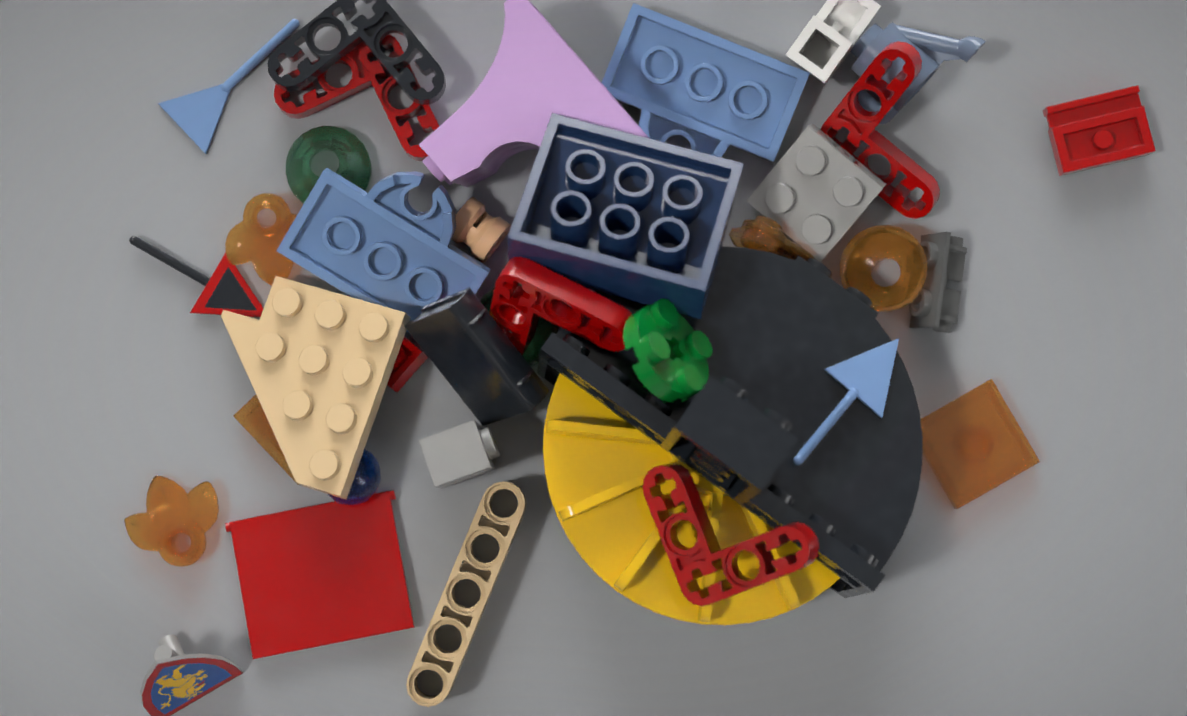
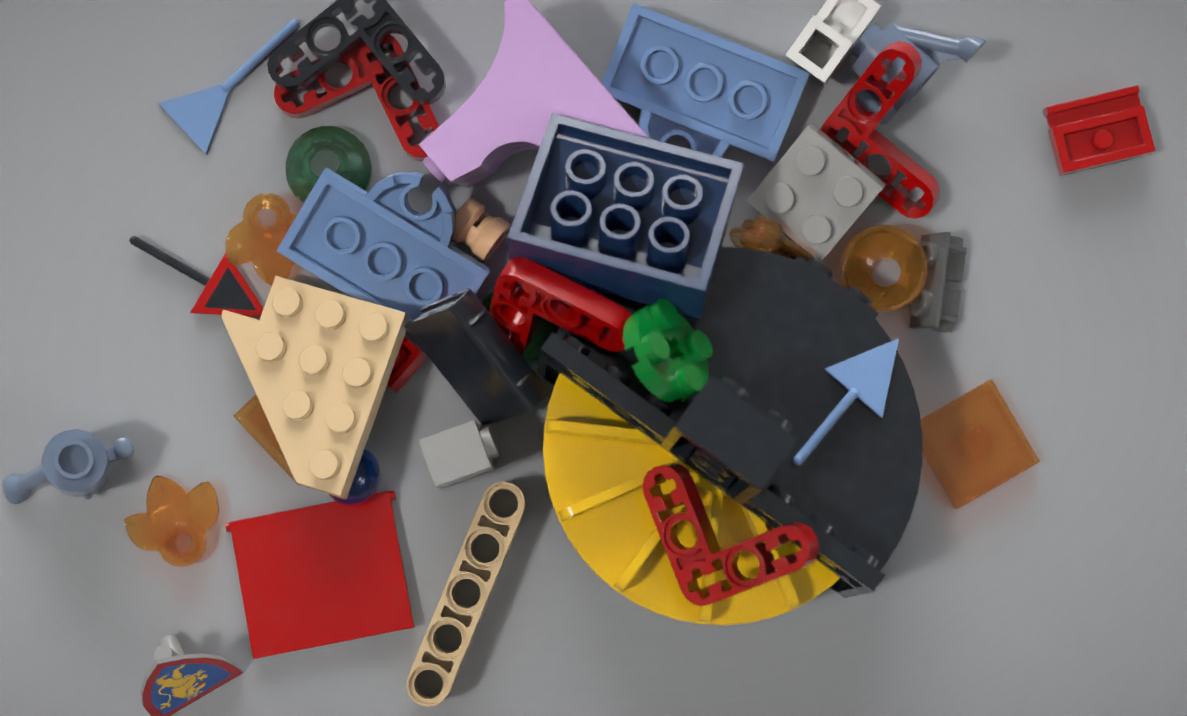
none -> sand blue piece [2,429,135,504]

